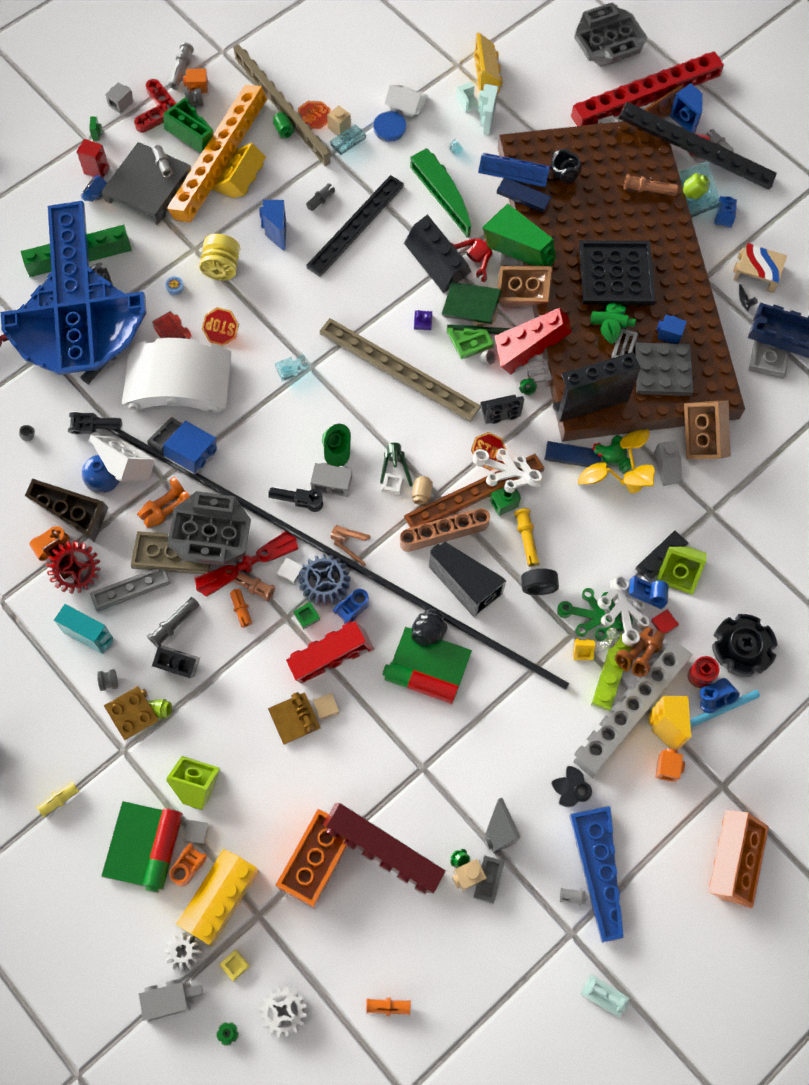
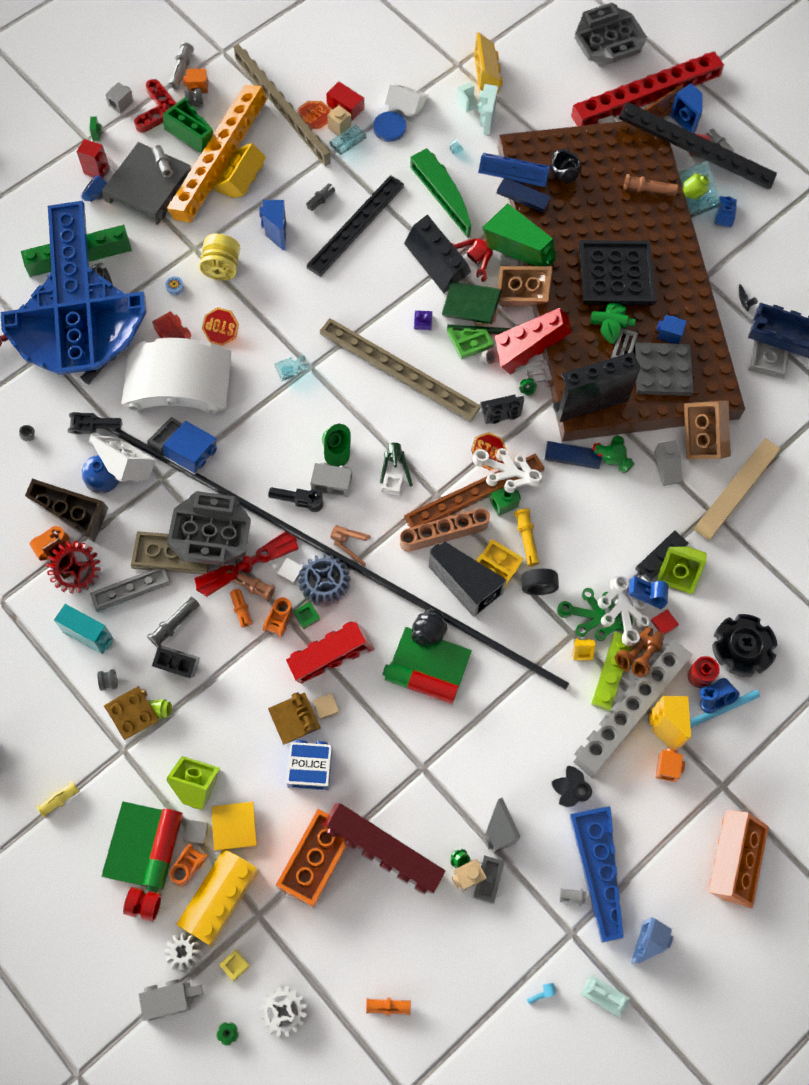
orange piece [137,477,190,528] -> none
green brick [273,112,294,138] -> none
blue piece [333,589,369,624] -> none
tan brick [412,476,433,505] -> none
yellow plant [578,429,655,494] -> none
clear arm [595,628,620,652] -> none
panel [733,243,787,293] -> none
none -> red wheel [123,887,162,922]
none -> yellow slope [212,801,257,851]
none -> orange piece [263,597,293,638]
none -> piece [286,740,332,790]
none -> red brick [326,81,365,121]
none -> yellow slope [476,539,524,589]
none -> medium azure hand [527,983,556,1005]
none -> medium blue slope [631,917,673,965]
none -> tan beam [694,438,781,541]

